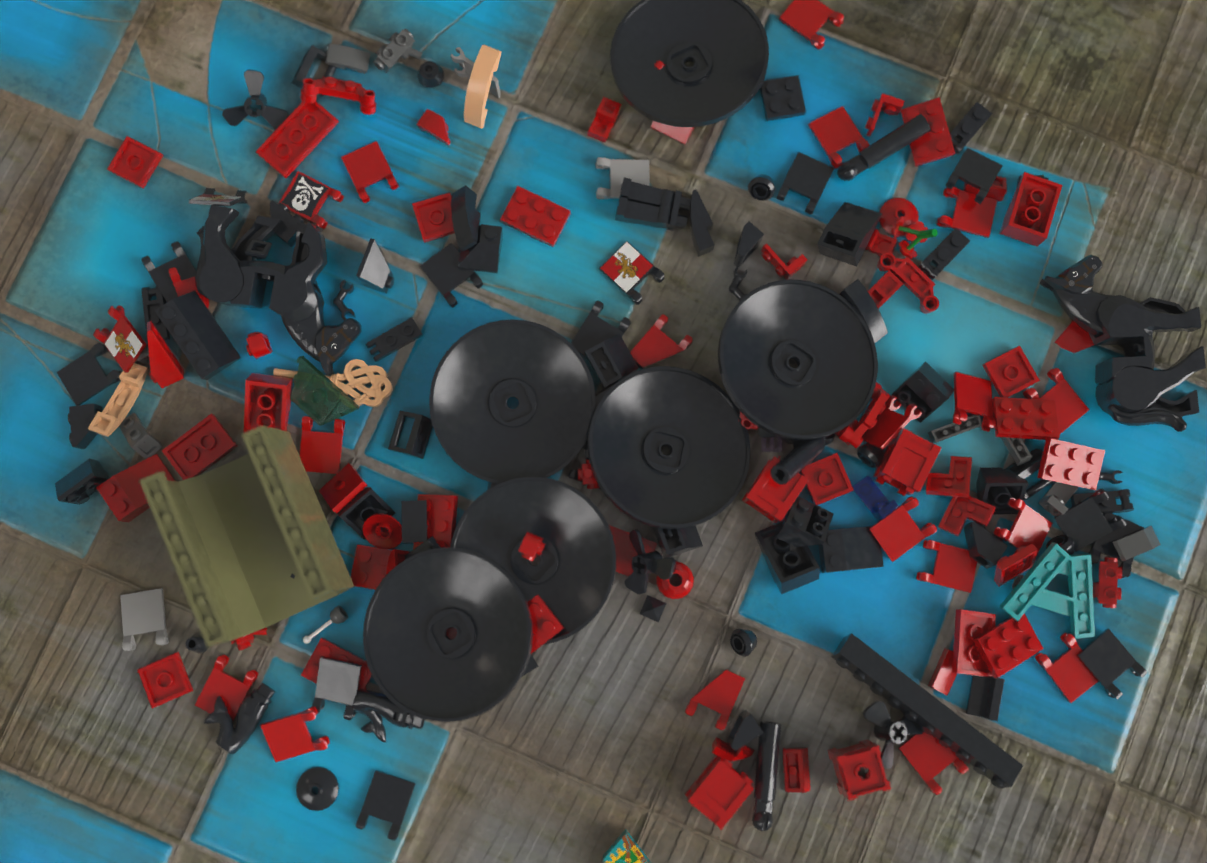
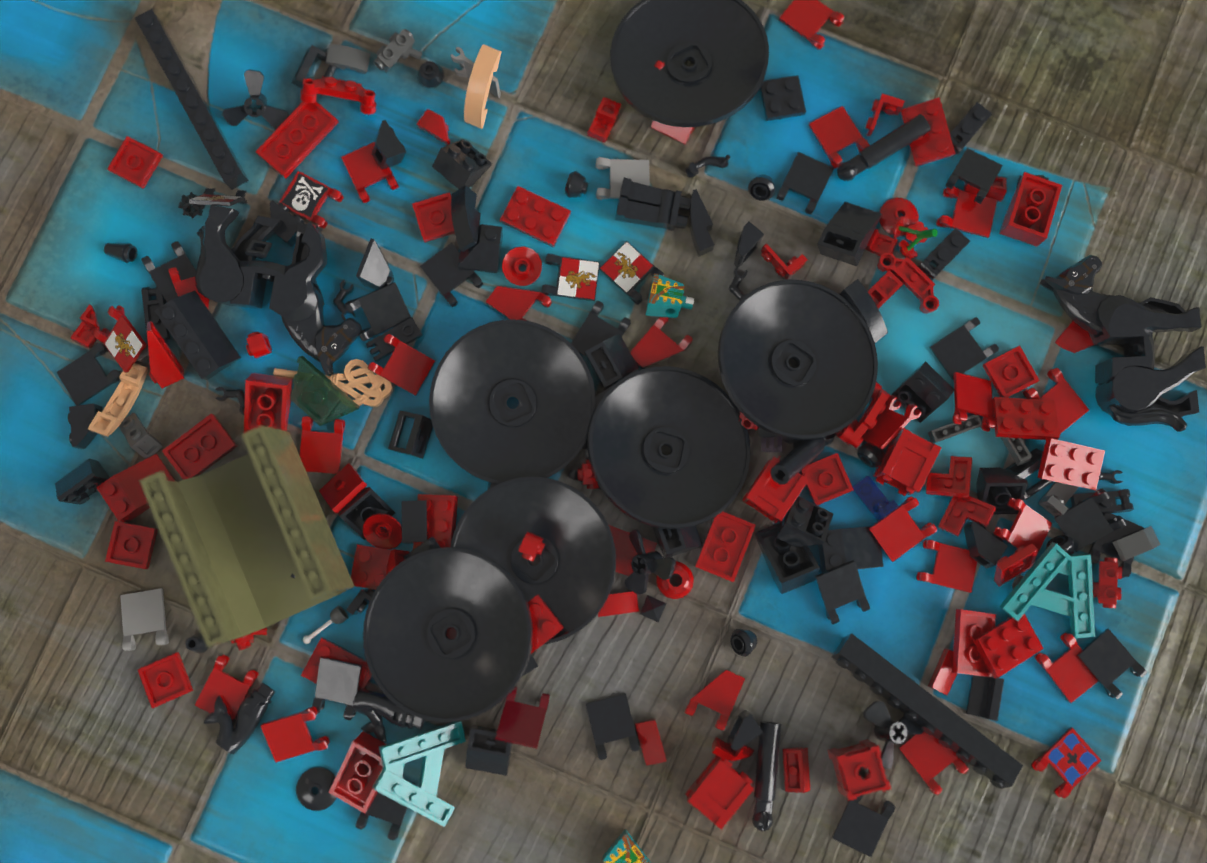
none -> red slope [70,304,101,349]
none -> black cone [104,243,137,263]
none -> red plate [105,521,158,569]
none -> black brick [135,9,249,190]
none -> black gear [178,192,205,219]
none -> black arm [215,387,253,415]
none -> red slope [329,731,386,814]
none -> black flag [345,282,411,341]
none -> black bracket [346,589,374,615]
none -> red flag [367,334,435,396]
none -> black slope [371,120,406,170]
none -> plate [372,721,466,827]
none -> black slope [432,139,492,189]
none -> black slope [465,725,513,776]
none -> red flag [485,286,552,321]
none -> dark red flag [495,686,550,749]
none -> red dish [502,247,542,286]
none -> flag [542,254,600,301]
none -> black cone [565,171,589,198]
none -> black flag [586,693,640,760]
none -> red slope [598,591,639,617]
none -> red slope [635,718,667,766]
none -> torso [645,273,694,318]
none -> black piece [685,155,730,178]
none -> red plate [695,511,756,582]
none -> black flag [815,560,870,625]
none -> black flag [832,795,895,857]
none -> black flag [930,317,999,380]
none -> red flag [1031,727,1101,798]

